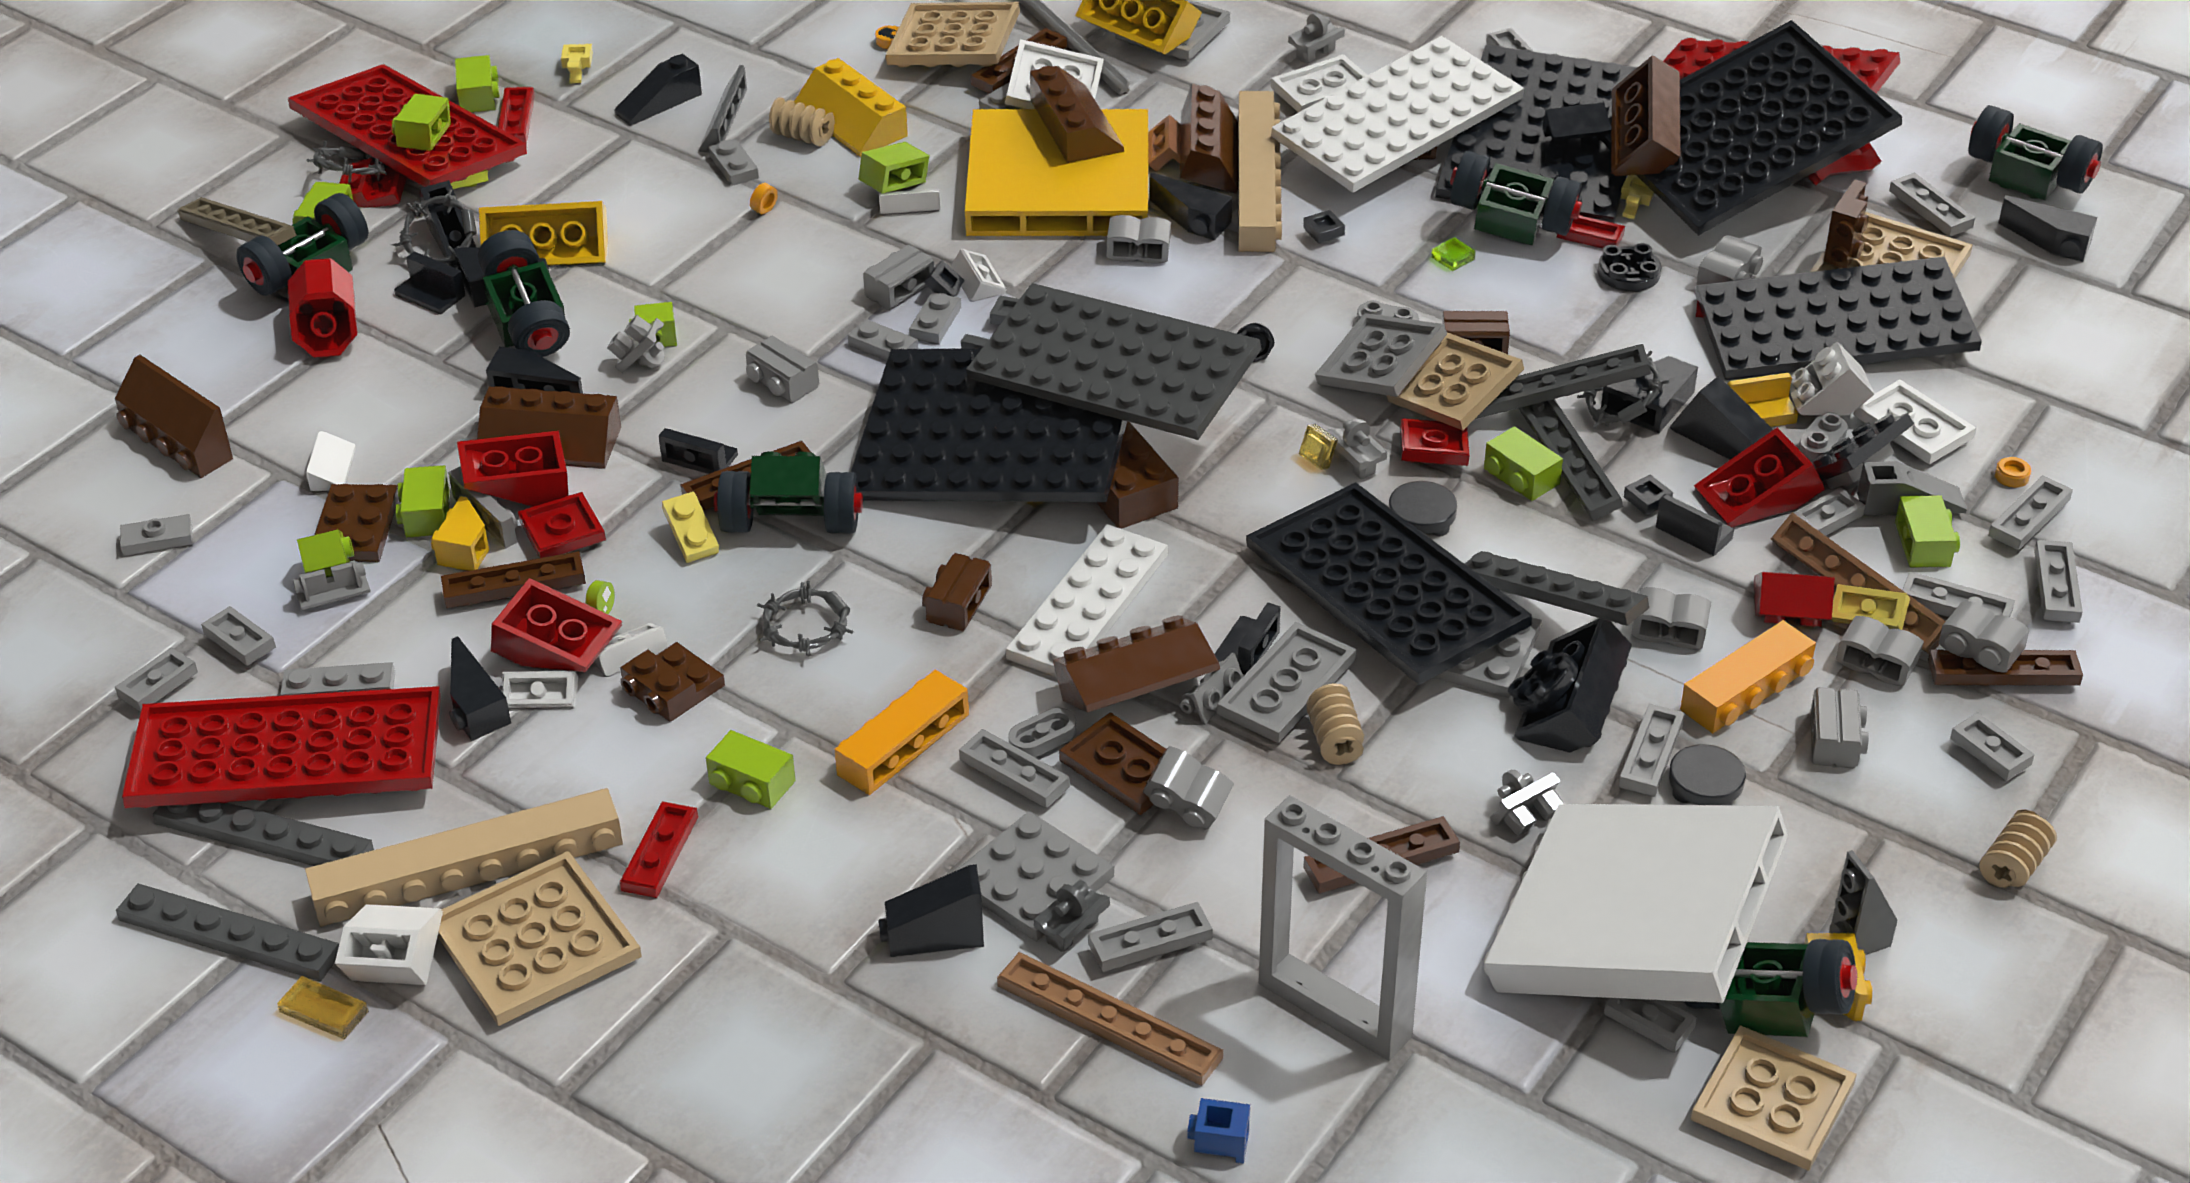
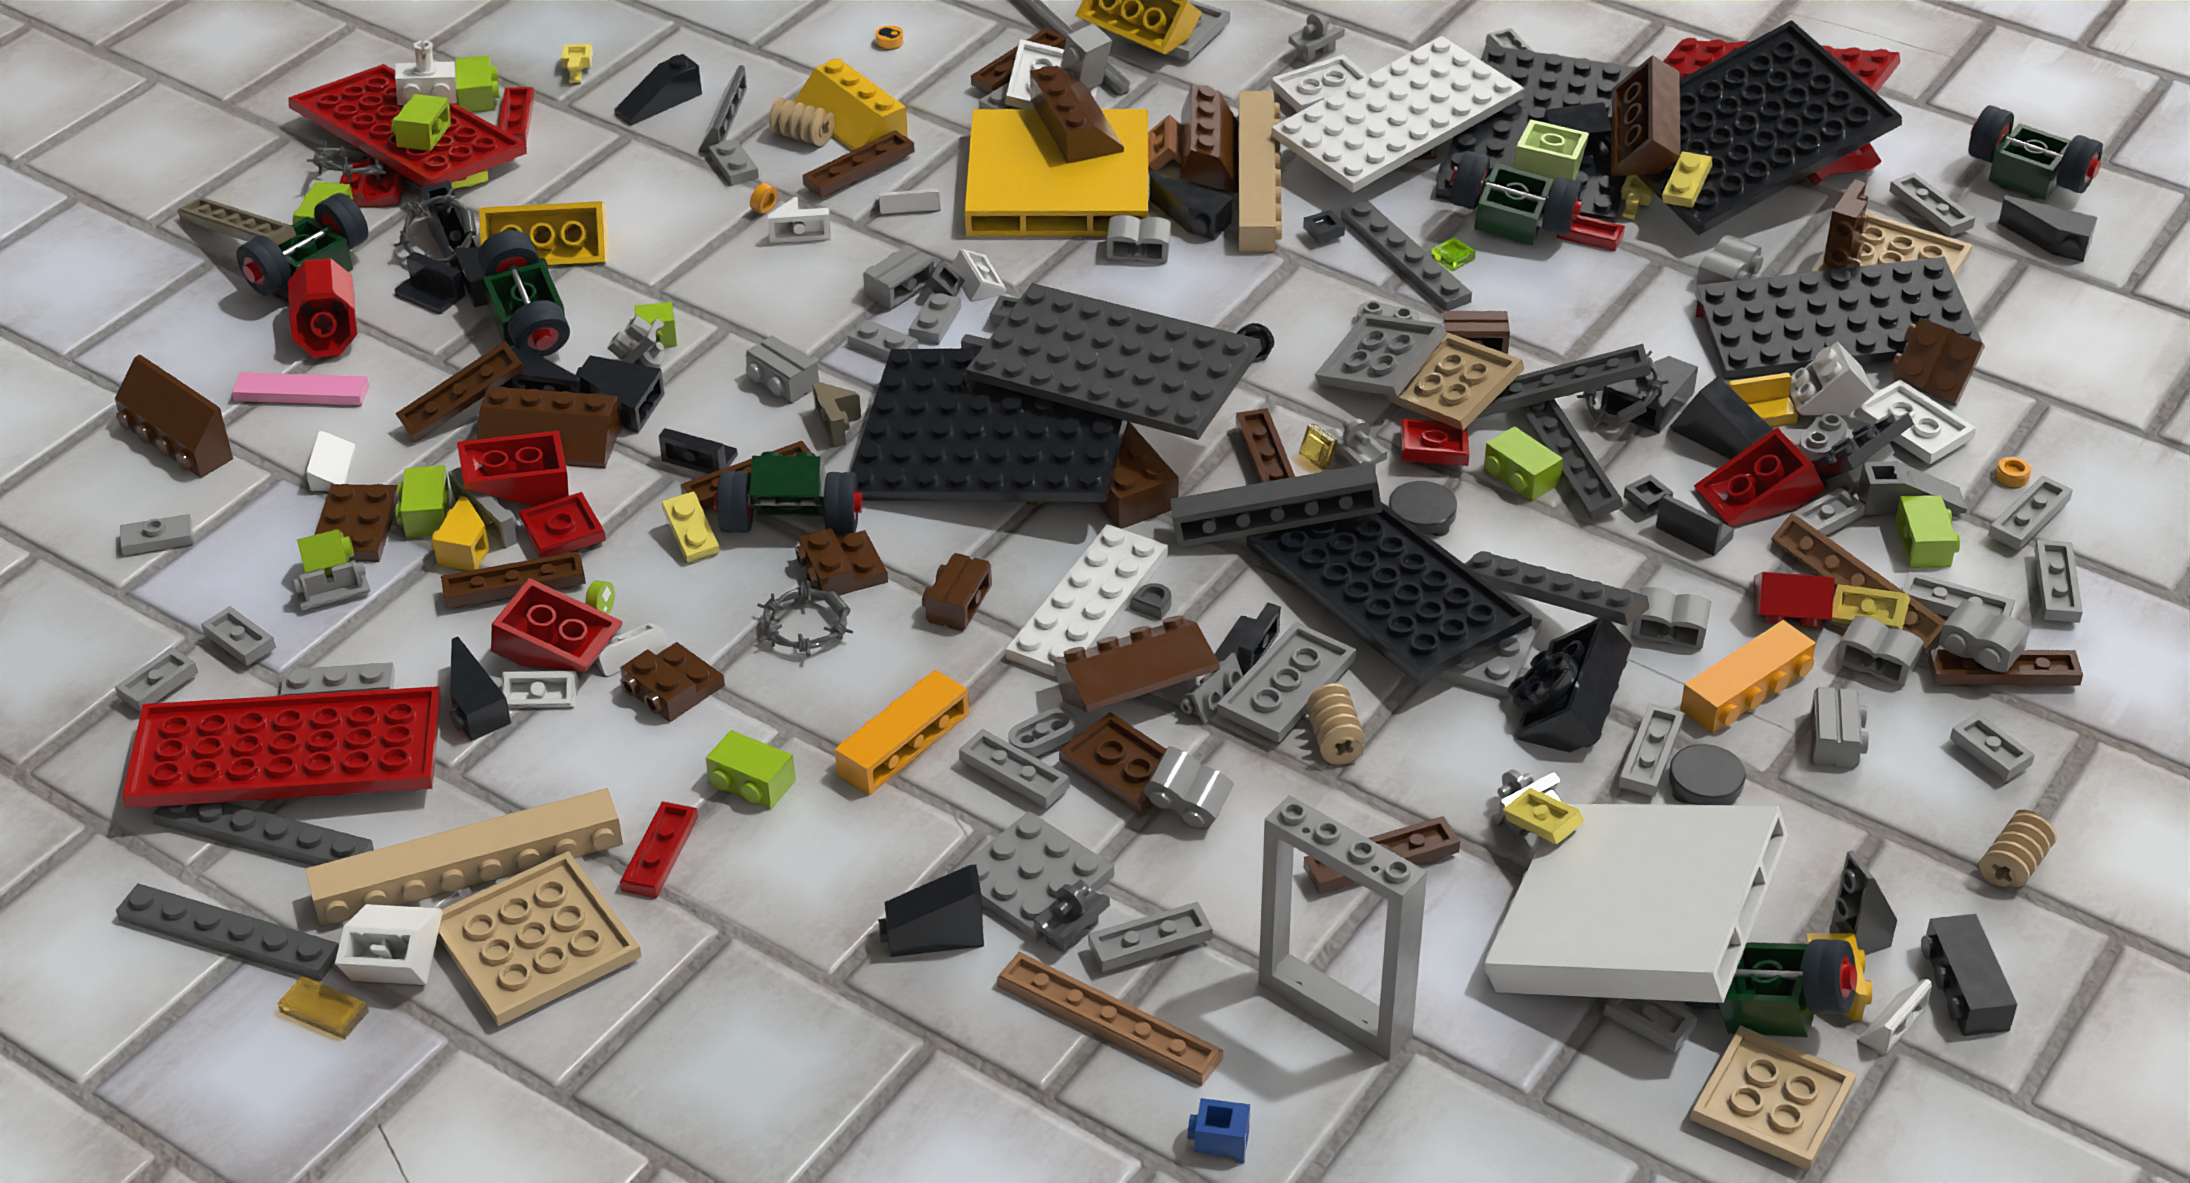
lime brick [858,141,930,194] -> none
tan plate [886,2,1020,67] -> none
black tile [1598,243,1661,291] -> none
none -> bright pink tile [232,372,369,406]
none -> white brick [395,41,457,105]
none -> reddish brown plate [395,341,525,442]
none -> black slope [576,355,665,433]
none -> white slope [768,197,831,244]
none -> reddish brown plate [795,528,888,600]
none -> reddish brown plate [802,130,915,198]
none -> dark tan slope [812,382,861,447]
none -> light grey brick [1060,23,1112,90]
none -> dark grey tile [1130,583,1172,620]
none -> dark grey brick [1170,463,1383,548]
none -> reddish brown plate [1236,408,1295,483]
none -> dark grey plate [1341,200,1472,311]
none -> light yellow plate [1502,787,1584,845]
none -> yellowish green slope [1513,120,1589,183]
none -> light yellow plate [1662,151,1712,208]
none -> white slope [1859,979,1932,1055]
none -> reddish brown plate [1890,317,1985,405]
none -> black brick [1921,914,2018,1036]

